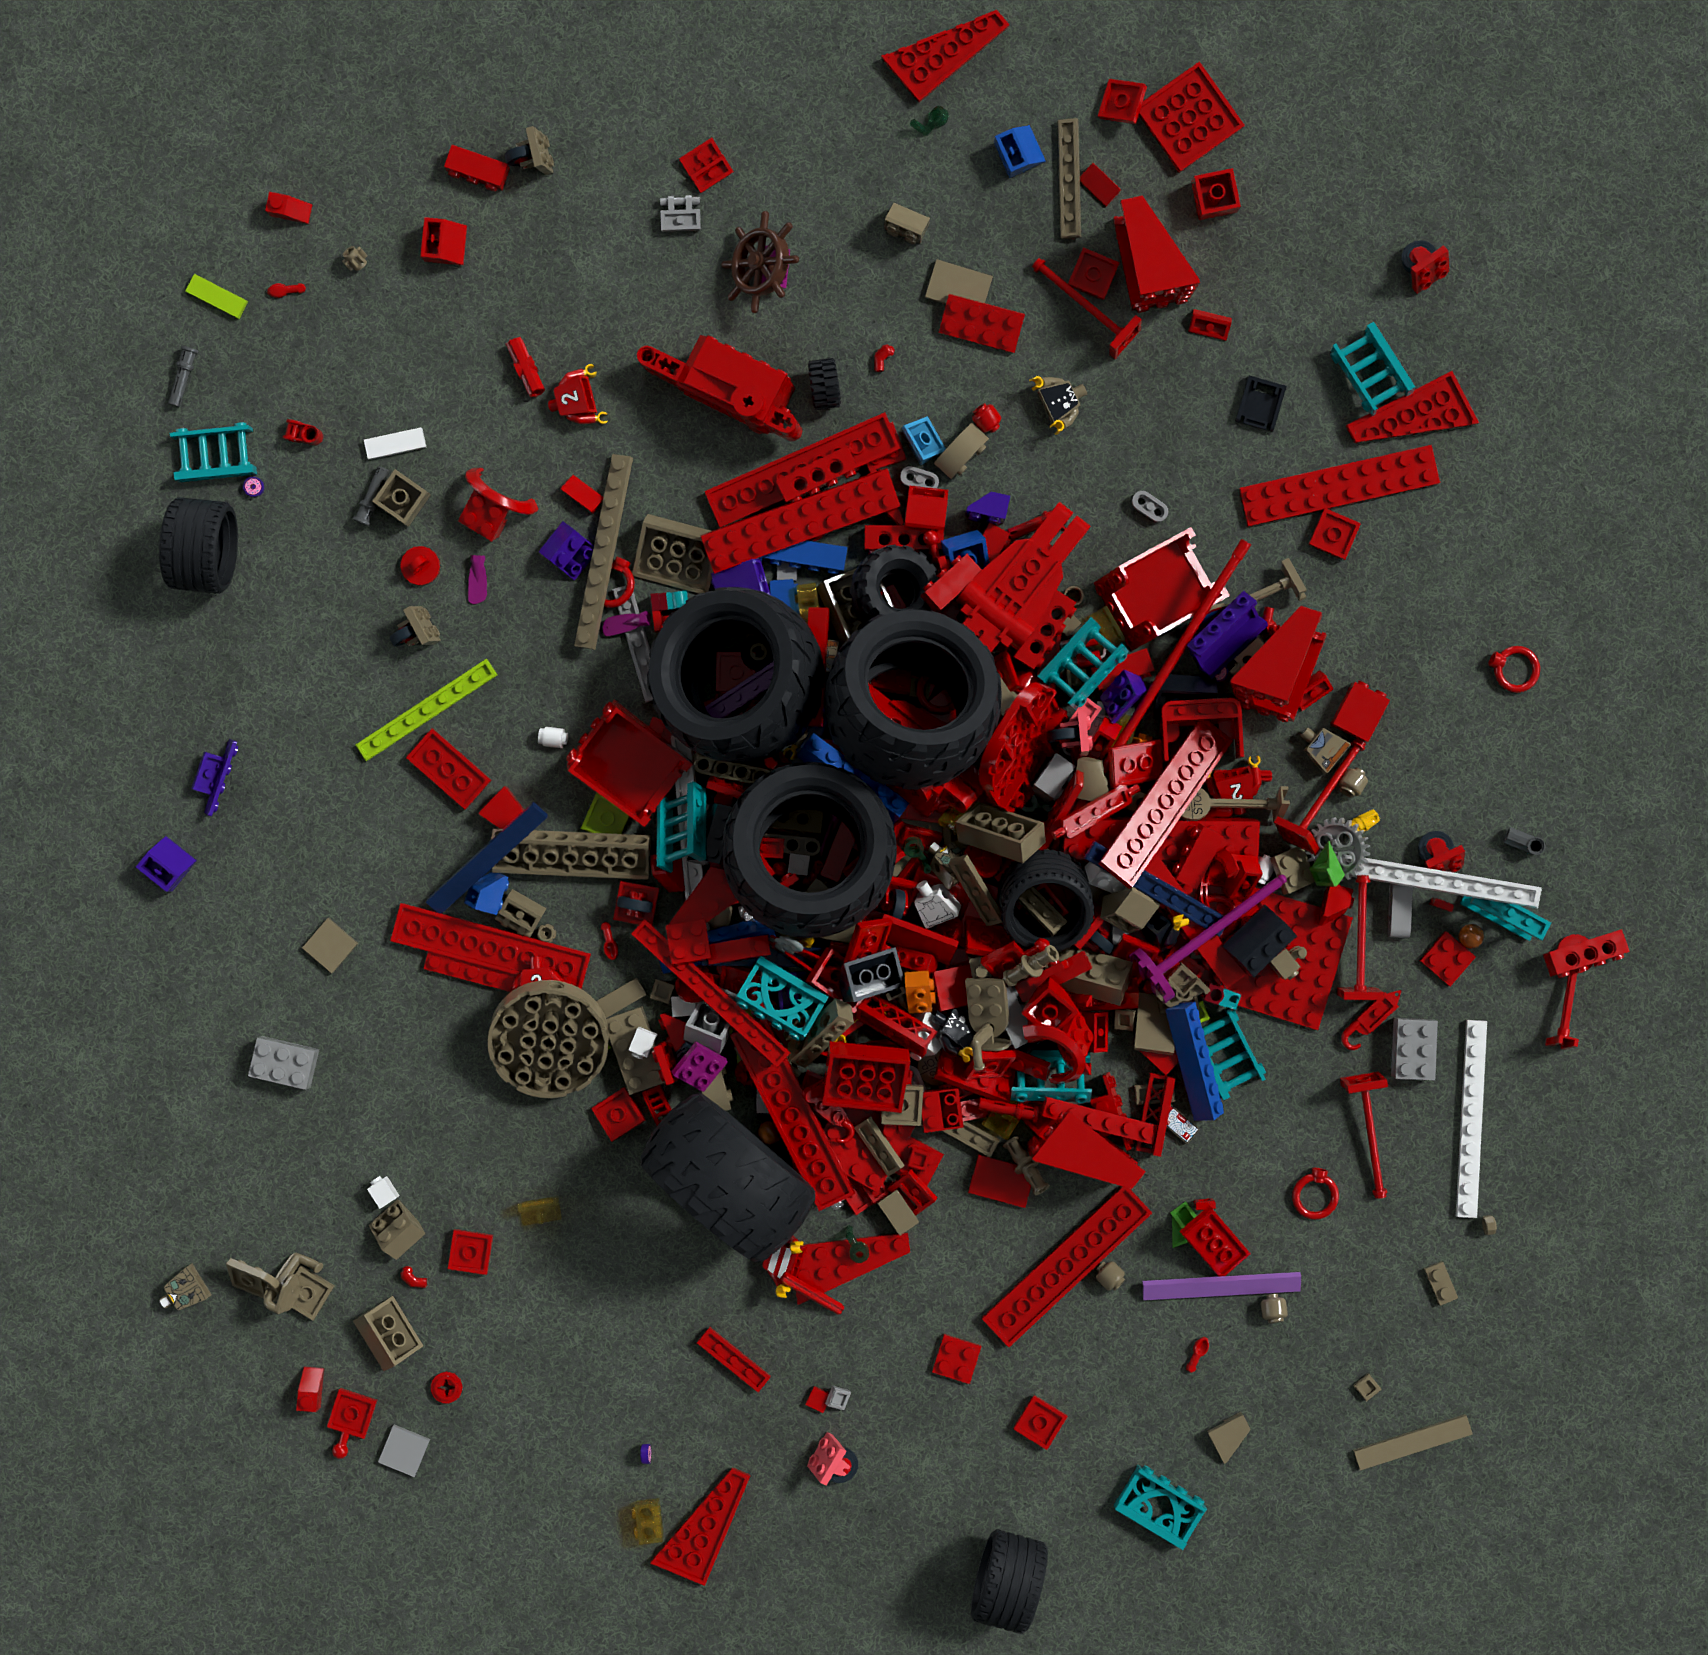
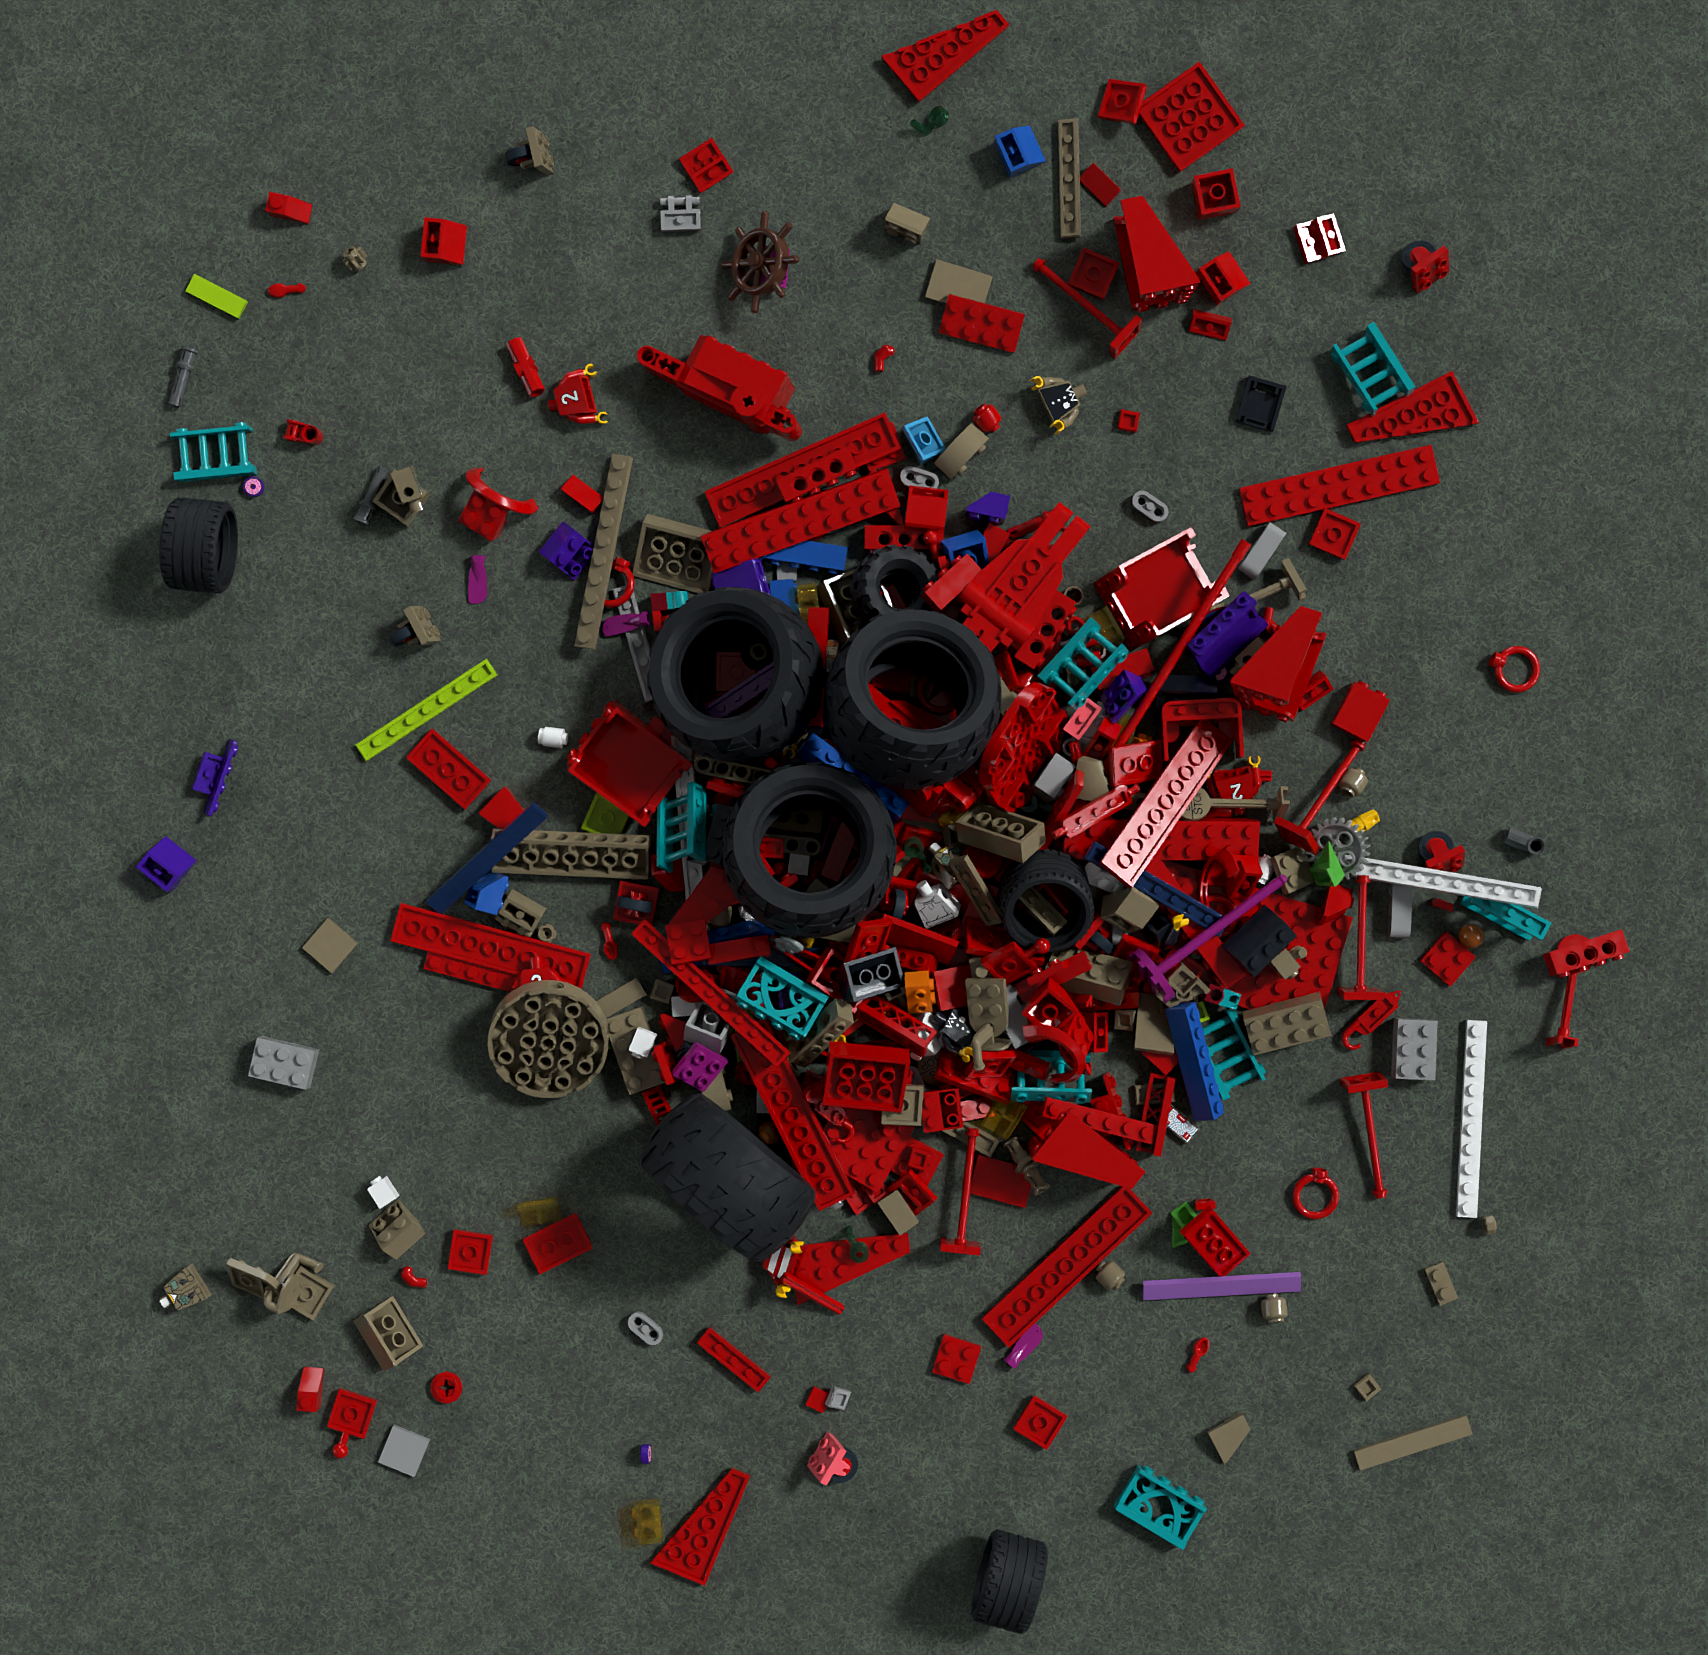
white tile [364,428,427,460] -> none
red tile [400,546,440,585] -> none
red brick [444,145,510,191] -> none
red plate [591,1087,646,1142] -> none
black tyre [808,358,841,410] -> none
dark tan plate [854,1116,905,1176] -> none
red pin [978,1097,1039,1123] -> none
dark tan piece [1003,945,1059,987] -> none
coral plate [1047,711,1093,756] -> none
red brick [1172,823,1224,890] -> none
dark tan torso [1300,727,1351,774] -> none
none -> dark tan torso [391,466,424,513]
none -> red plate [522,1212,593,1274]
none -> light grey plate [628,1311,663,1345]
none -> red tile [939,1128,981,1256]
none -> magenta piece [1004,1324,1043,1369]
none -> red plate [1065,616,1085,636]
none -> red tile [1117,409,1140,433]
none -> red slope [1196,251,1251,306]
none -> light grey beam [1238,522,1286,580]
none -> dark tan brick [1242,992,1332,1055]
none -> slope [1293,214,1346,264]

